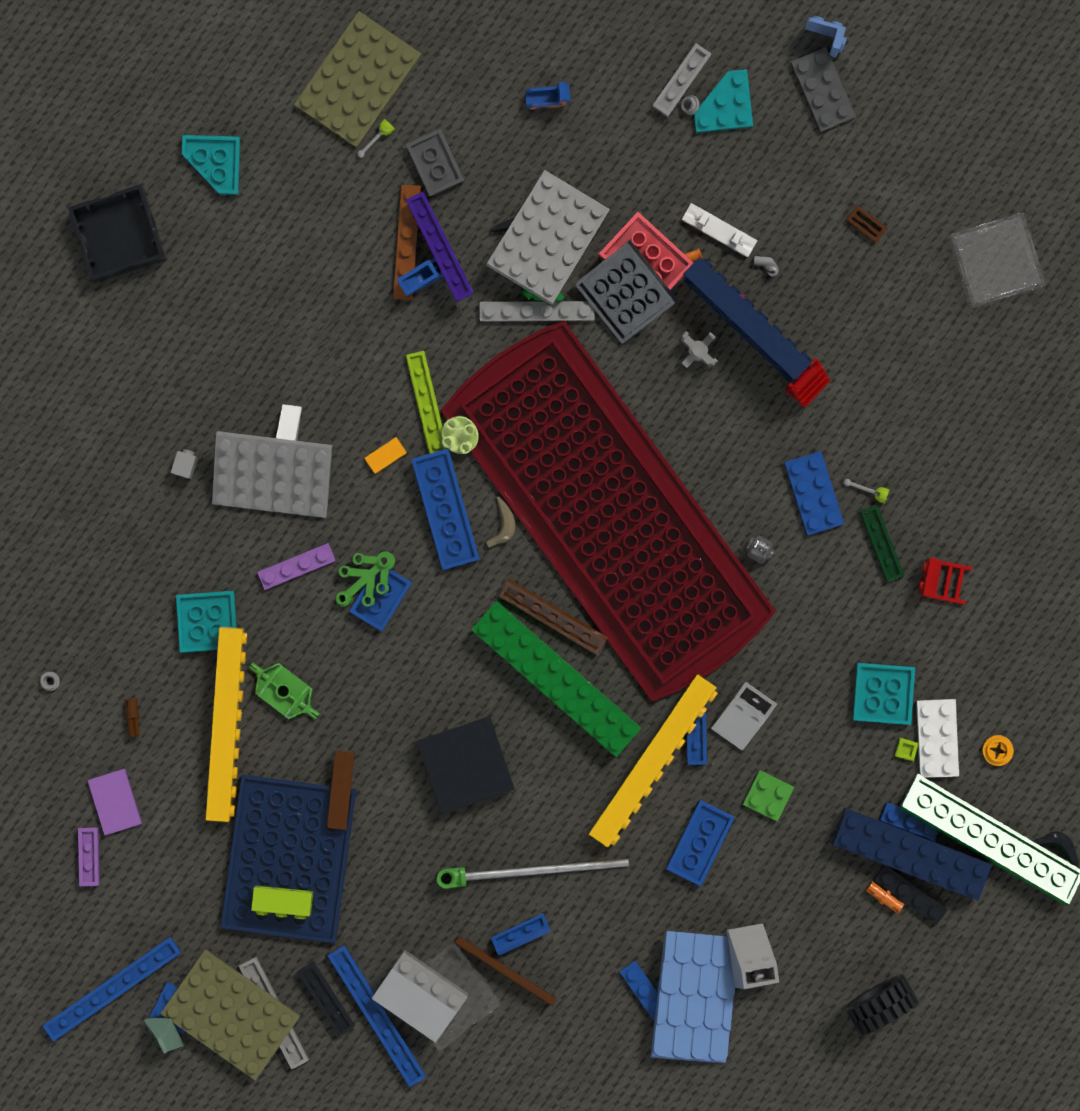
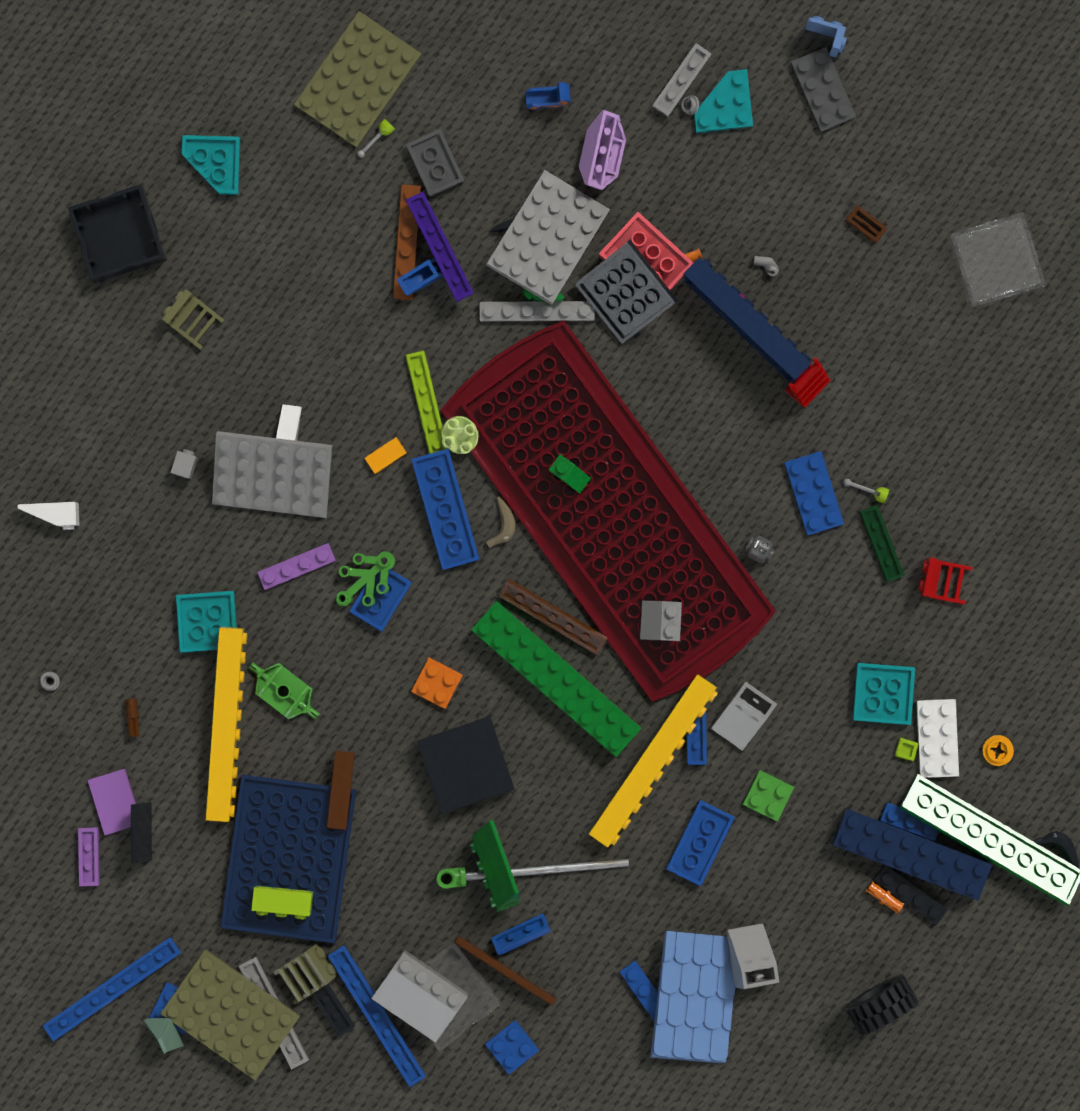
light grey piece [681,331,718,368] -> none
white hinge [682,203,757,258] -> none
none -> white slope [18,502,79,530]
none -> black tile [131,802,152,863]
none -> olive plate [162,289,225,350]
none -> olive plate [273,943,338,1005]
none -> orange plate [411,658,463,709]
none -> green slope [470,820,519,912]
none -> blue plate [485,1019,539,1074]
none -> green slope [549,454,591,494]
none -> lavender wedge [579,110,626,190]
none -> light grey slope [640,601,682,641]

